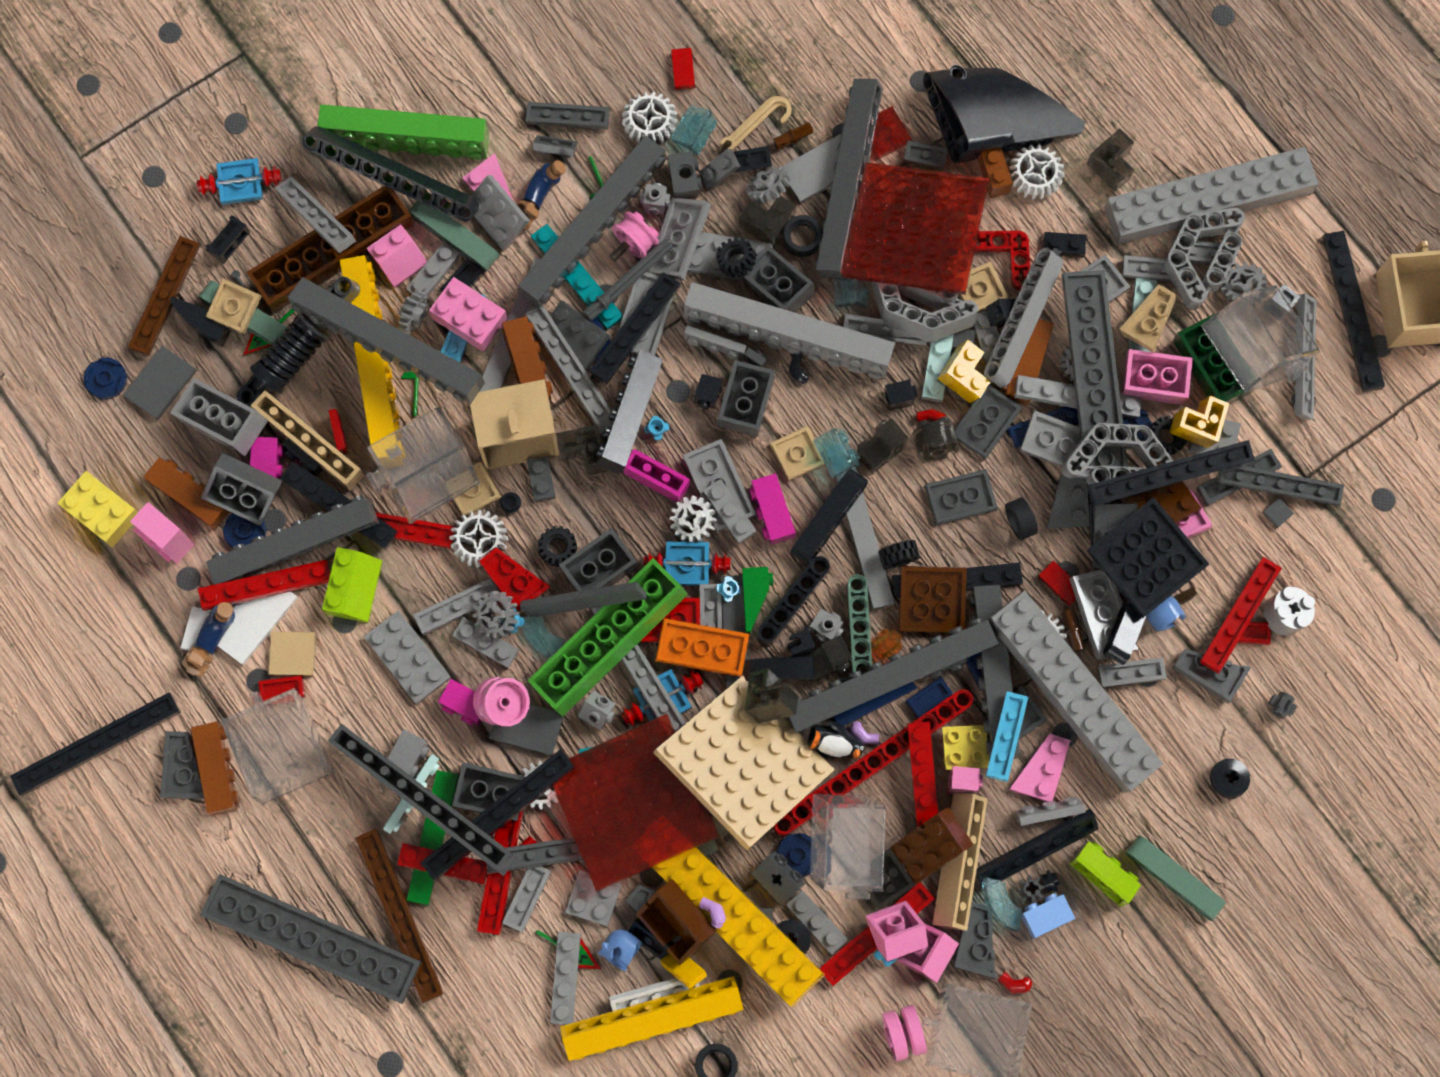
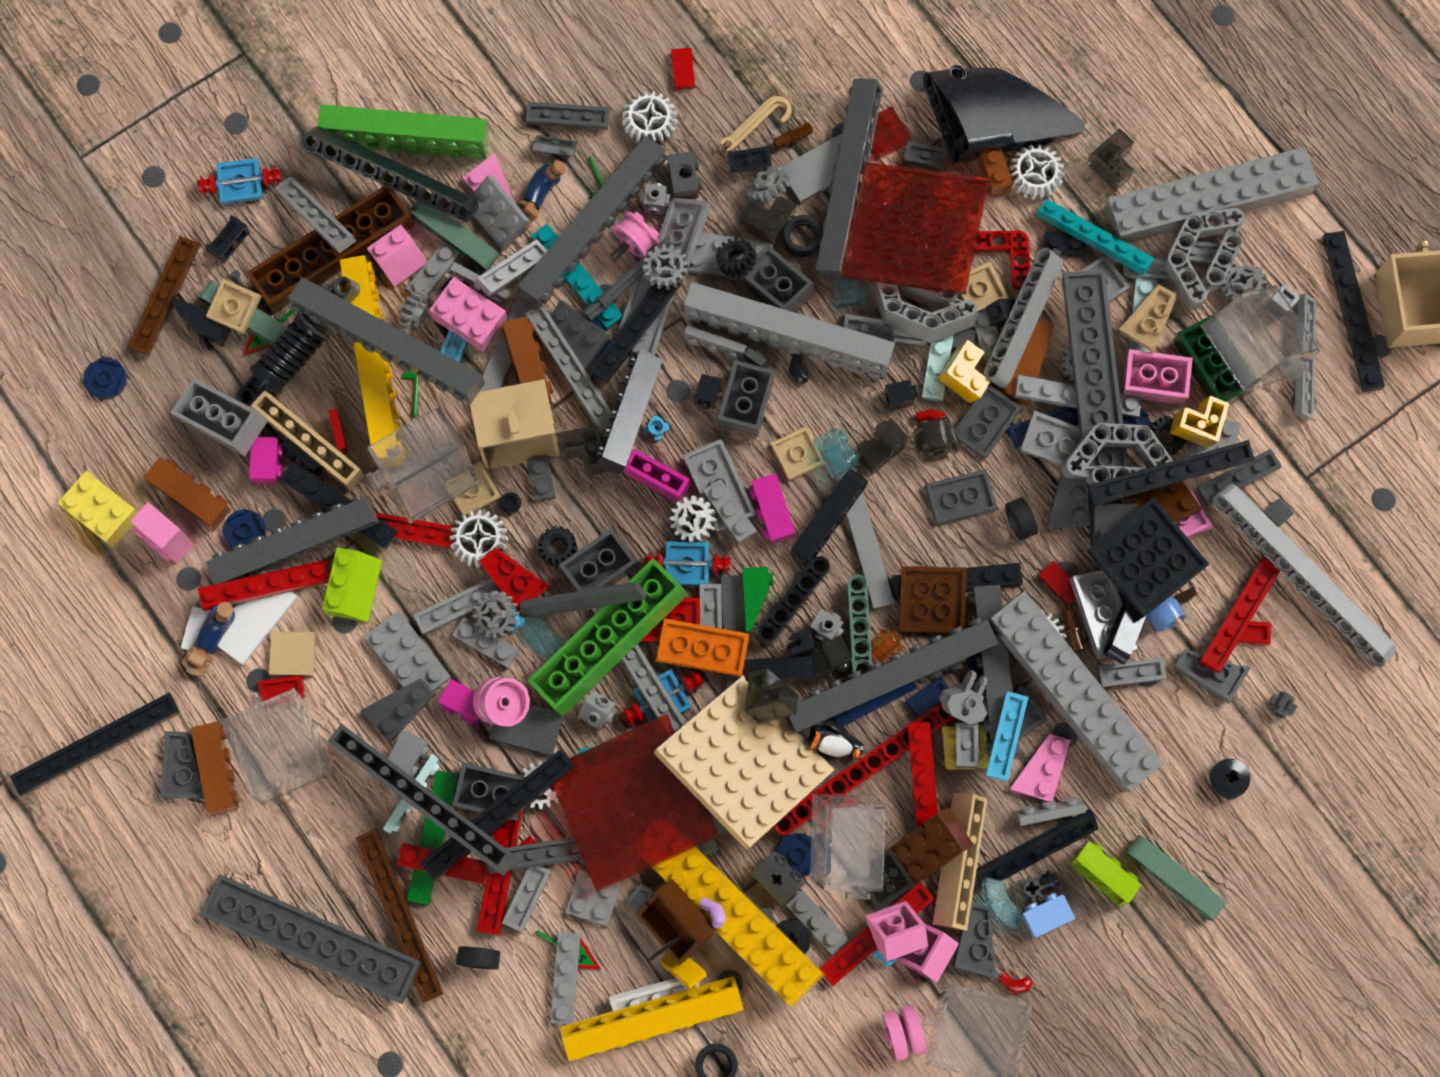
dark grey tile [123,346,197,420] -> none
dark grey brick [201,453,282,526] -> none
medium blue helmet [598,929,642,972] -> none
black plate [628,917,674,960] -> none
clear light blue bracket [671,105,717,155] -> none
dark grey plate [699,149,741,189] -> none
medium azure plate [716,576,741,602] -> none
lavender arm [850,721,879,745] -> none
black tyre [878,540,920,569] -> none
bright pink brick [947,766,983,795] -> none
dark grey tile [1216,465,1344,506] -> none
brick [1263,587,1315,636] -> none
none -> dark grey wing [360,679,436,741]
none -> light grey plate [449,262,510,303]
none -> black tyre [456,946,501,970]
none -> light grey hinge [474,239,547,297]
none -> light grey gear [643,244,689,290]
none -> light grey hinge [939,670,987,724]
none -> light grey plate [955,723,979,769]
none -> teal plate [1035,199,1155,276]
none -> light grey beam [1213,483,1397,667]

